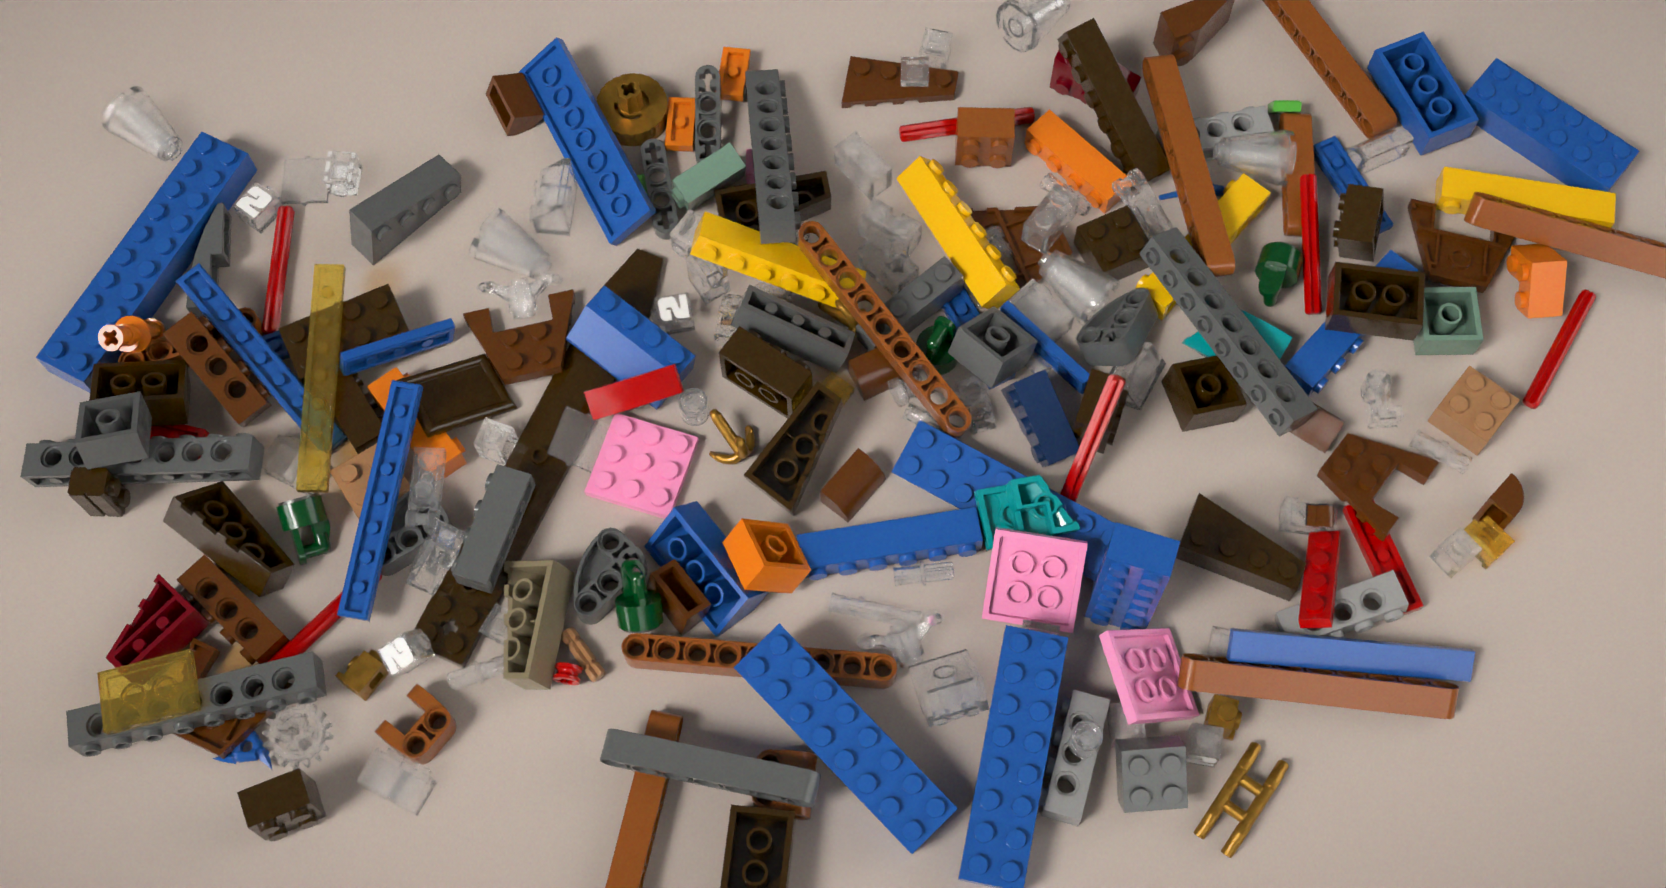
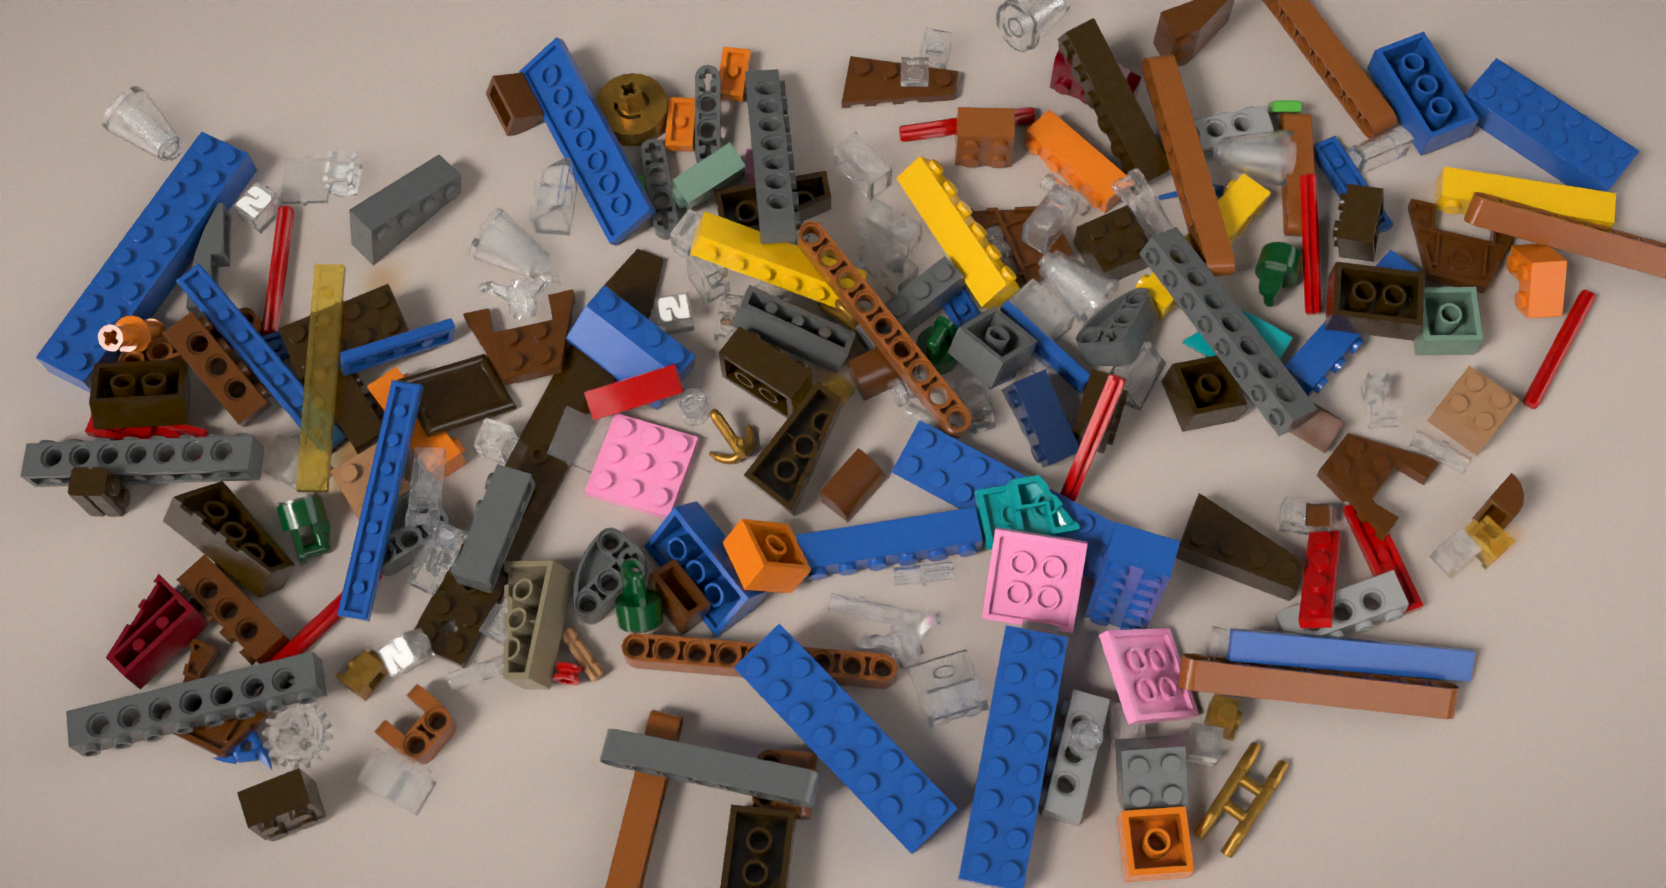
dark grey brick [74,391,152,469] -> none
clear yellow tile [97,649,201,735] -> none
none -> orange brick [1117,806,1194,883]

